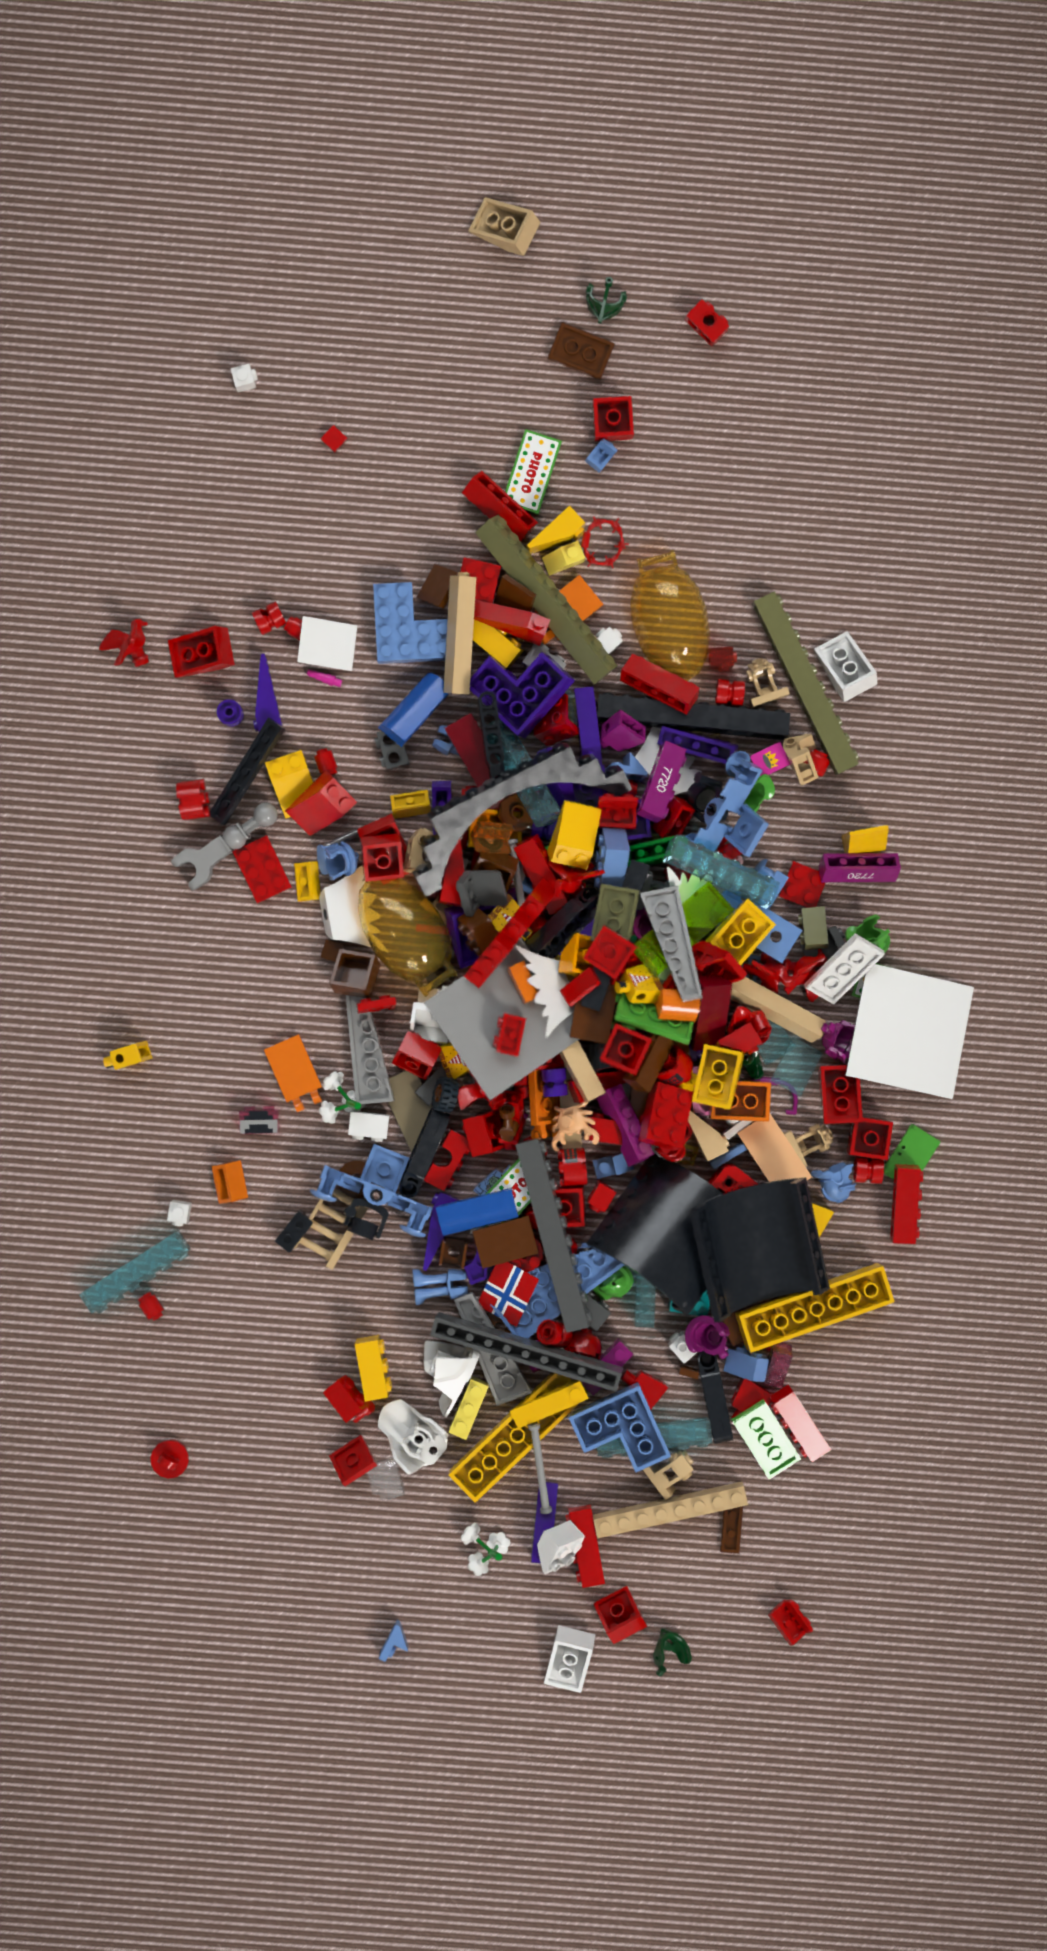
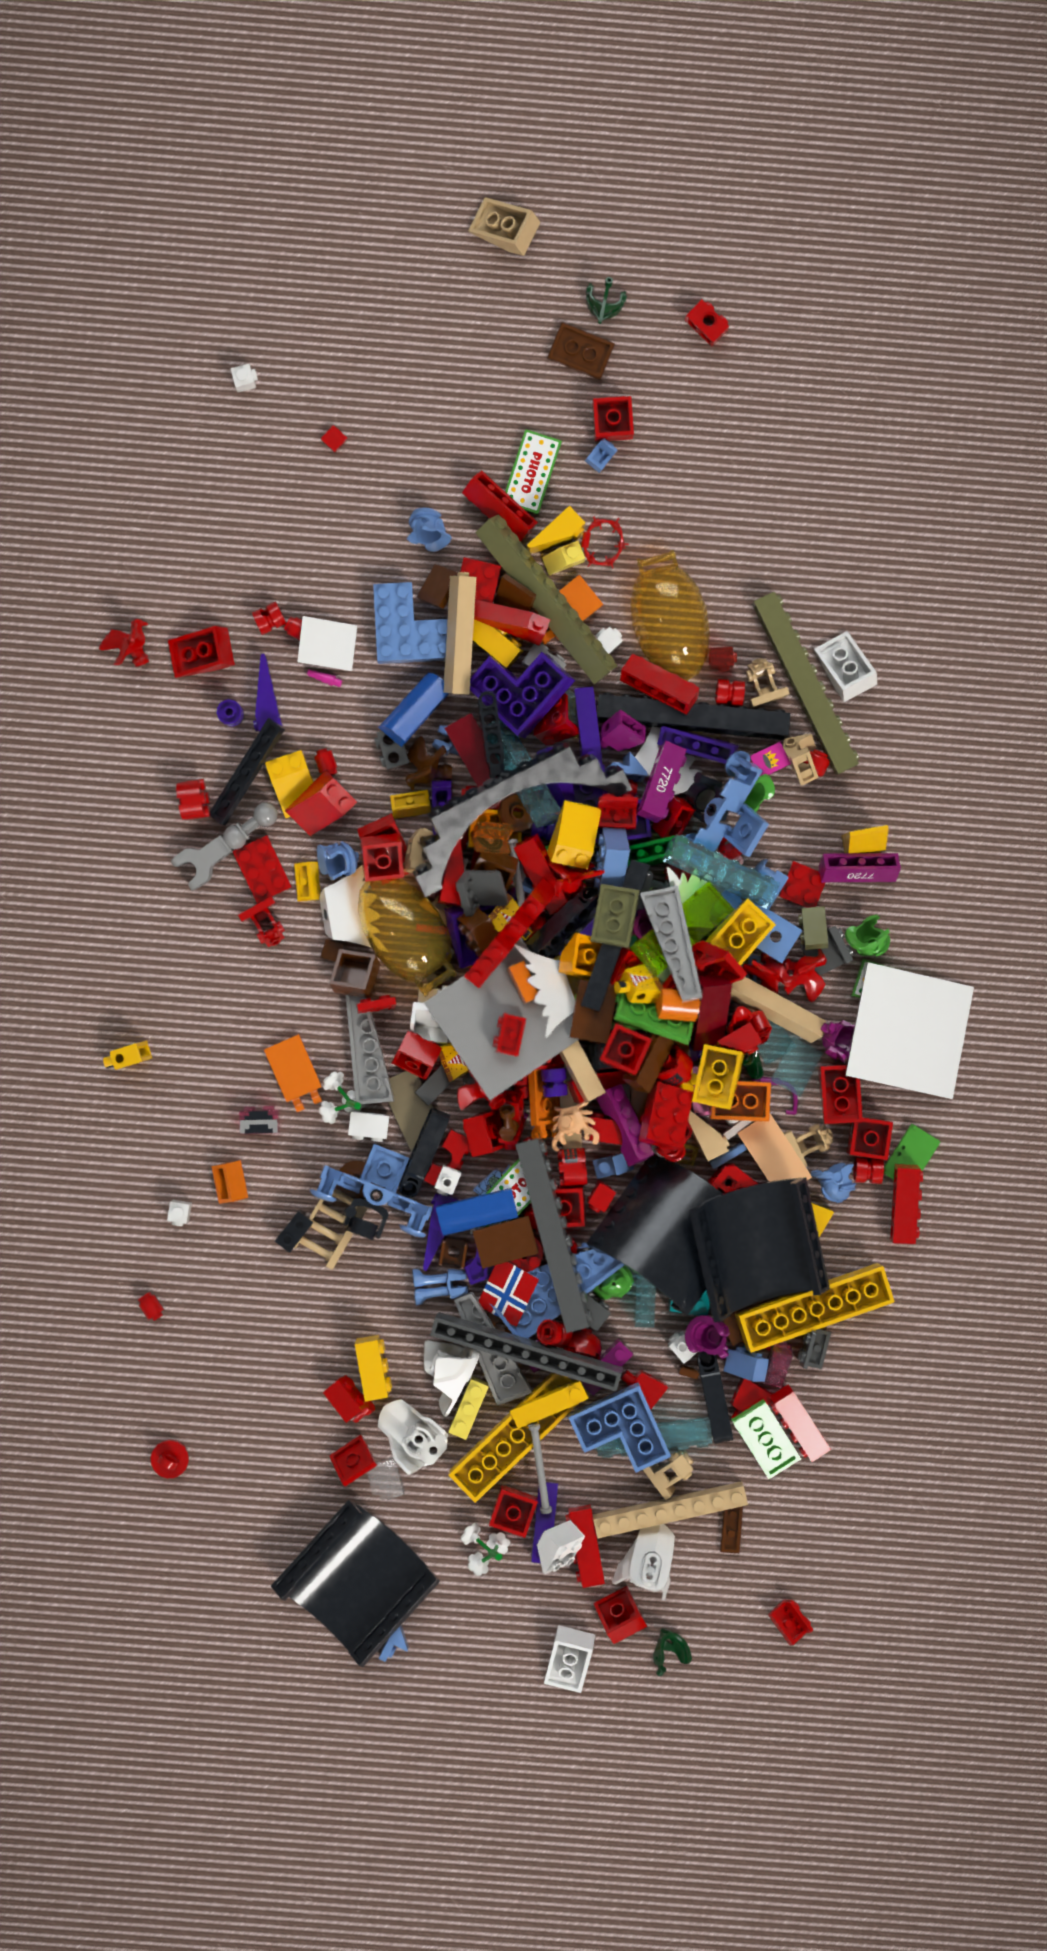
clear light blue brick [79,1230,191,1314] -> none
flat silver piece [323,829,359,846] -> none
black wheel [432,1076,459,1113] -> none
red tile [560,967,601,1007] -> none
red plate [583,925,637,980] -> none
white tile [804,933,885,1004] -> none
none -> red tile [238,896,285,947]
none -> black panel [271,1500,440,1667]
none -> reddish brown animal [405,736,452,790]
none -> medium blue helmet [407,508,452,552]
none -> white brick [434,1165,461,1196]
none -> red brick [489,1484,538,1538]
none -> white piece [612,1524,675,1601]
none -> dark grey bracket [797,1329,831,1369]

